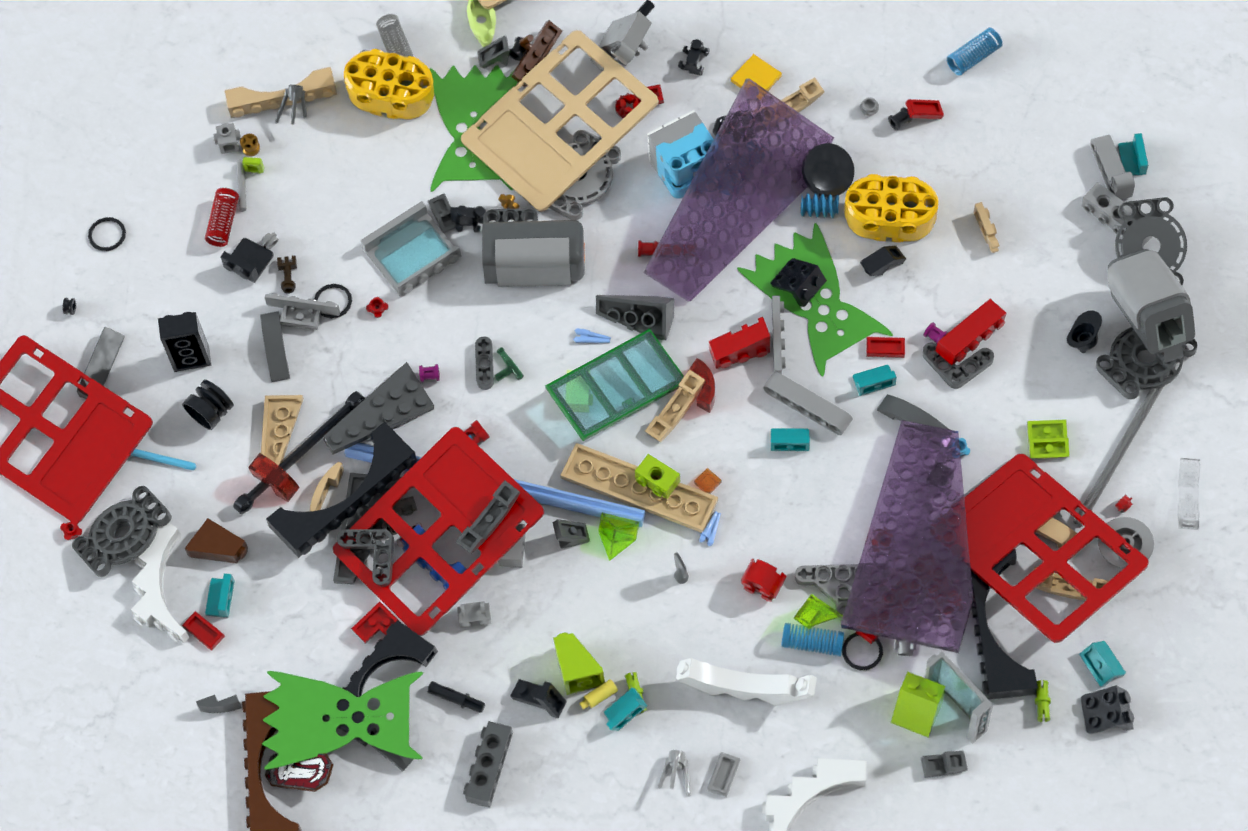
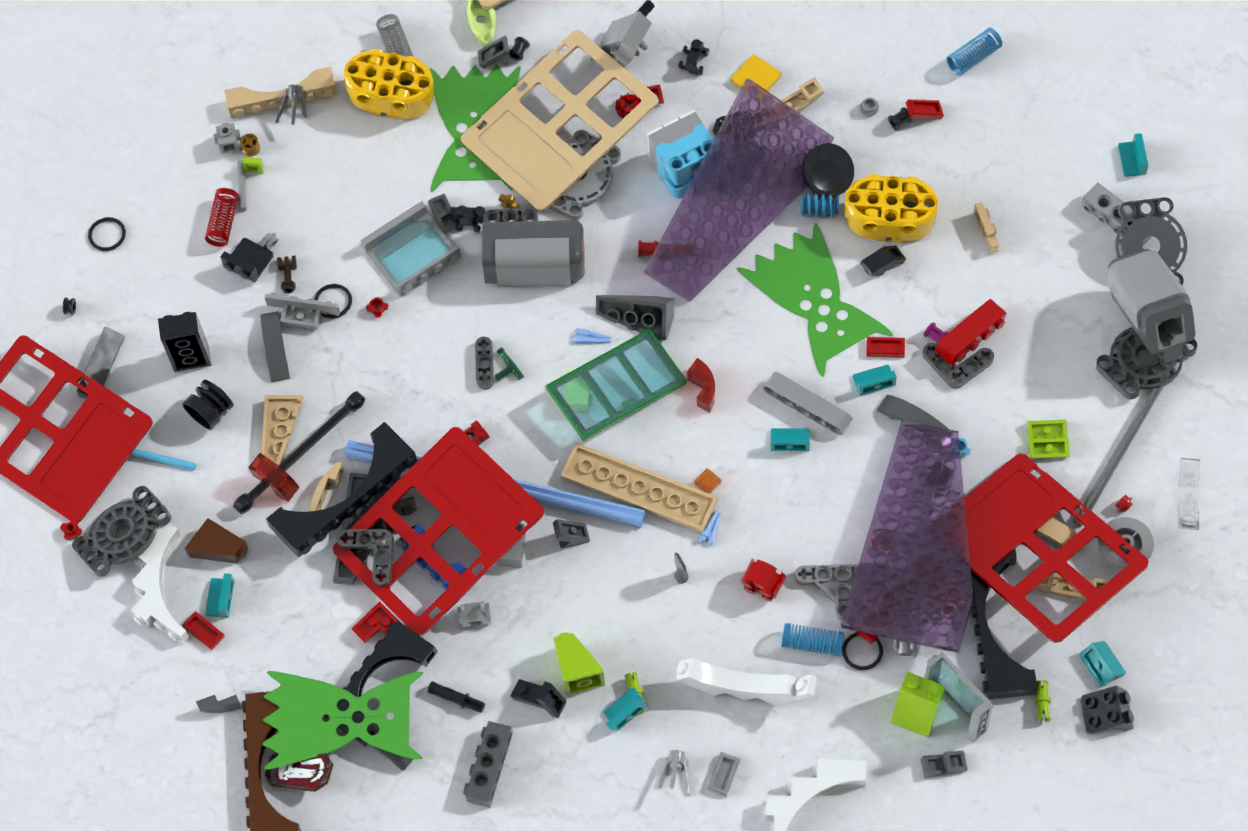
dark grey wing [324,362,434,455] -> none
magenta bush [419,364,440,382] -> none
dark grey slope [456,480,520,554] -> none
reddish brown plate [511,20,562,88] -> none
light yellow cylinder [579,679,618,710] -> none
clear neon green slope [598,513,639,561] -> none
lime brick [635,454,681,499] -> none
tan slope [645,370,705,442] -> none
red wedge [709,317,770,369] -> none
black bracket [771,258,827,307] -> none
light grey wing [772,296,785,374] -> none
clear neon green slope [793,594,844,630] -> none
black piece [1067,310,1102,353] -> none
light grey beam [1090,135,1135,200] -> none

